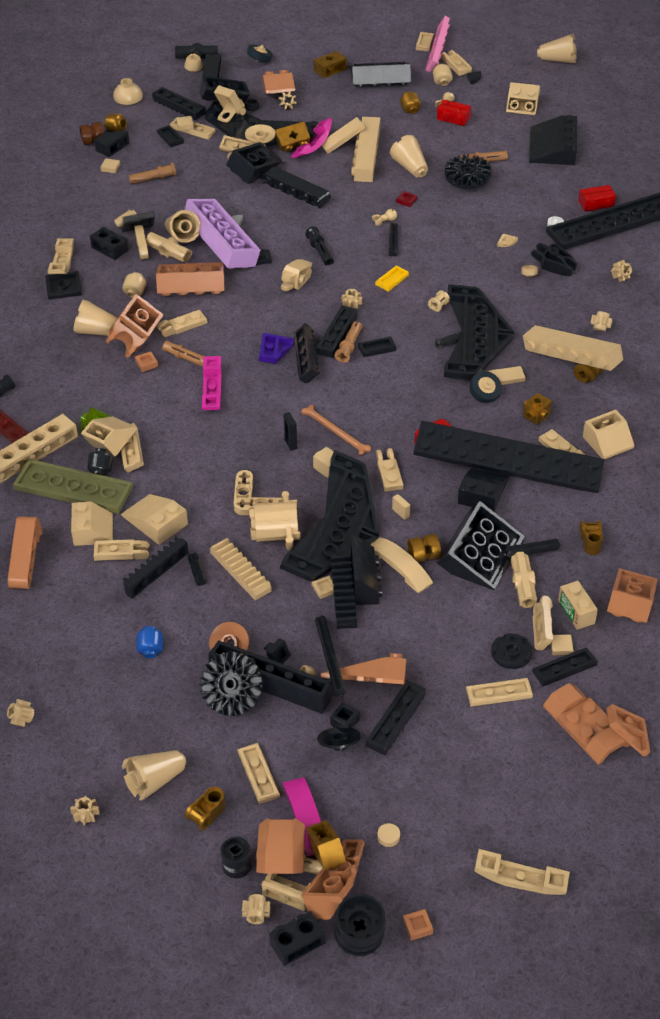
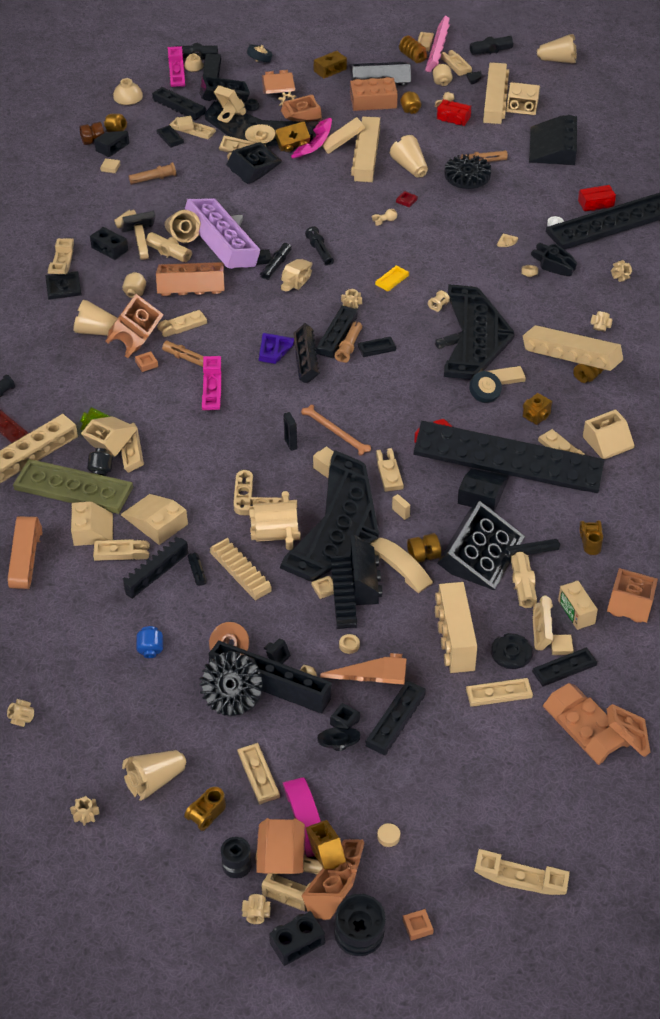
black beam [261,167,331,208] -> none
black axle [315,615,346,696] -> none
black axle [389,222,398,257] -> none
none -> dark pink slope [168,46,185,87]
none -> black pin [260,243,292,280]
none -> nougat slope [281,94,322,122]
none -> tan tile [339,634,360,654]
none -> nougat brick [350,77,398,111]
none -> pearl gold piece [399,35,427,64]
none -> tan brick [435,582,477,673]
none -> black piece [469,36,513,55]
none -> tan brick [483,63,509,124]

